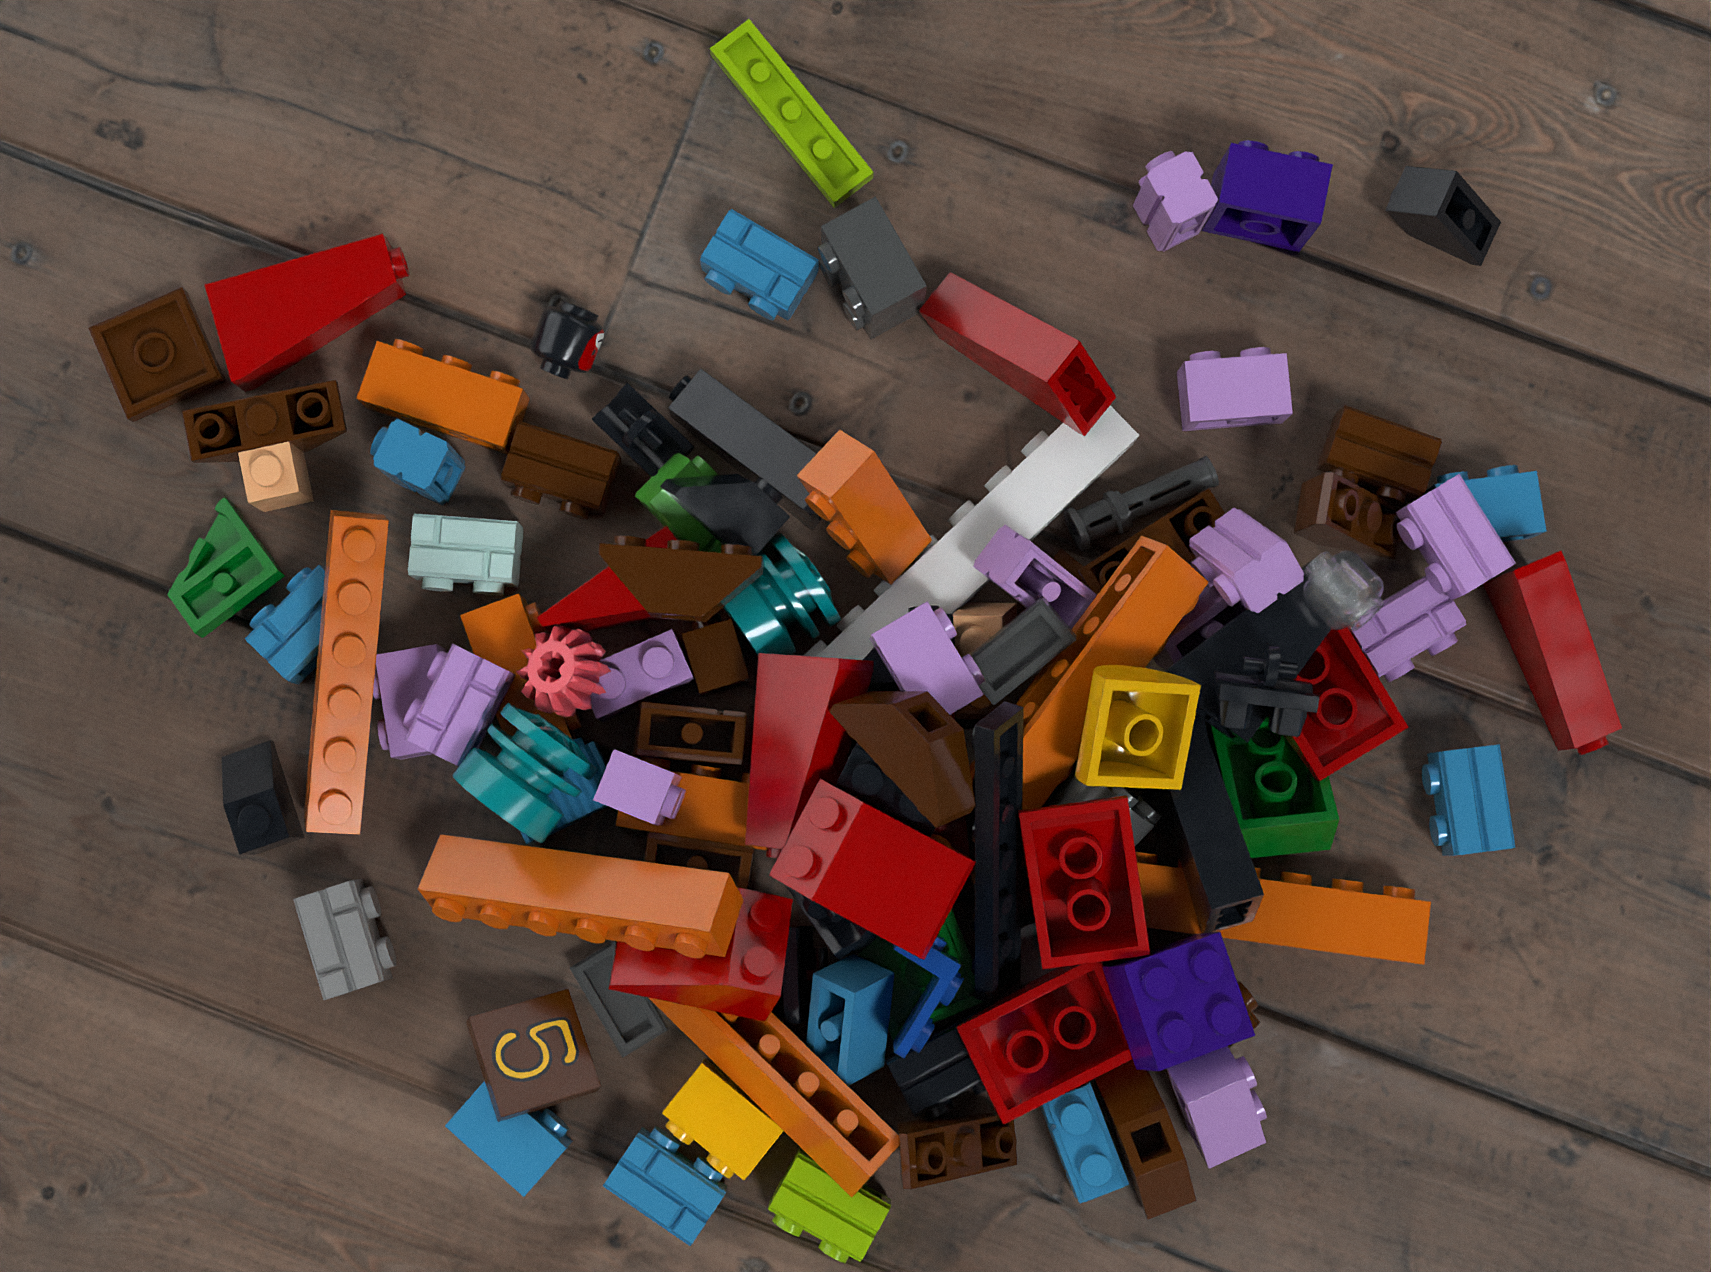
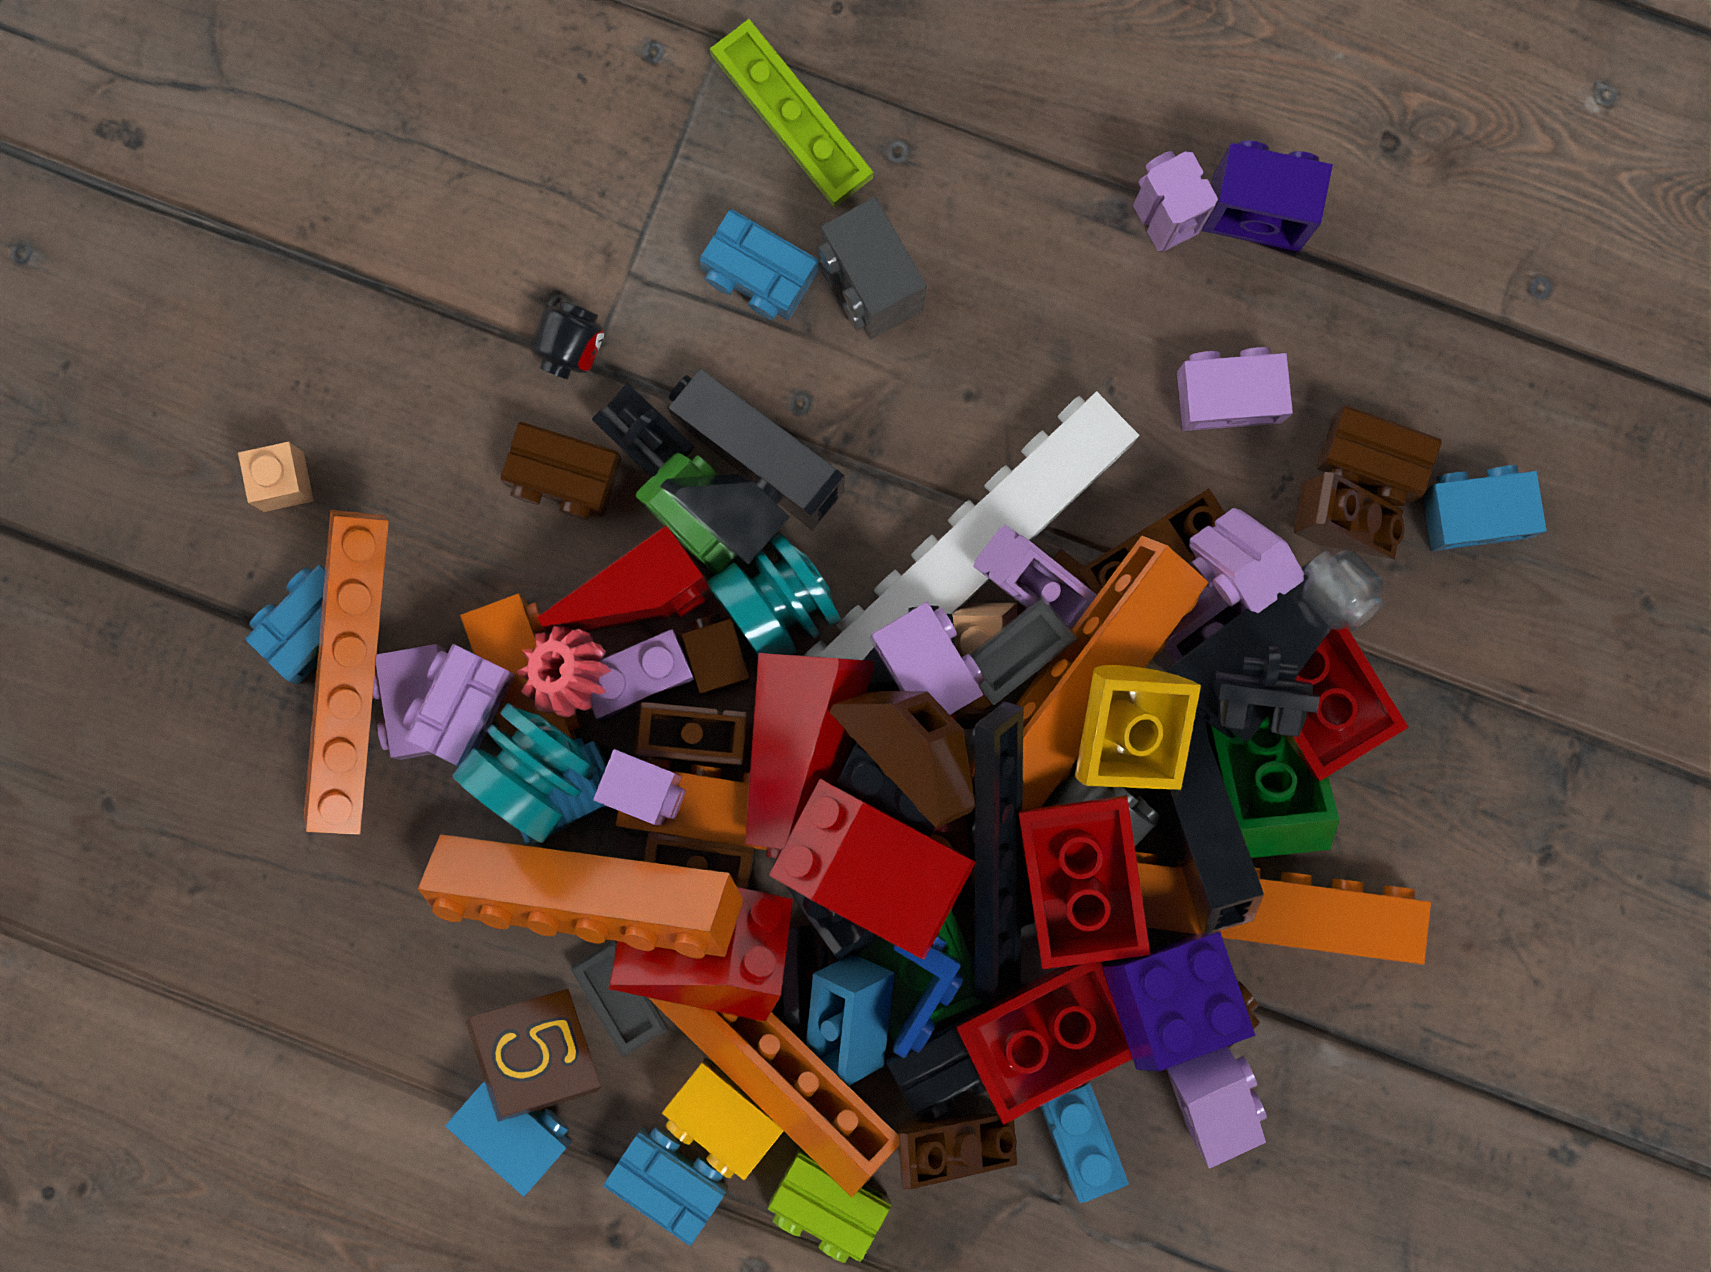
reddish brown tile [88,287,226,422] -> none
green wing [167,497,285,638] -> none
reddish brown slope [182,380,347,463] -> none
red slope [205,234,410,392] -> none
black slope [222,740,305,855] -> none
light grey brick [293,879,397,1000] -> none
orange brick [356,339,530,455] -> none
dark azure brick [370,419,466,506] -> none
light aqua brick [408,513,523,595] -> none
reddish brown slope [599,536,764,622] -> none
orange brick [797,430,932,585] -> none
red slope [919,272,1116,437] -> none
dark grey pin [1064,456,1219,552] -> none
reddish brown slope [1093,1059,1197,1220] -> none
lavender brick [1345,576,1467,683] -> none
black slope [1385,166,1501,266] -> none
lavender brick [1396,474,1516,600] -> none
dark azure brick [1422,744,1516,856] -> none
red slope [1483,550,1622,755] -> none

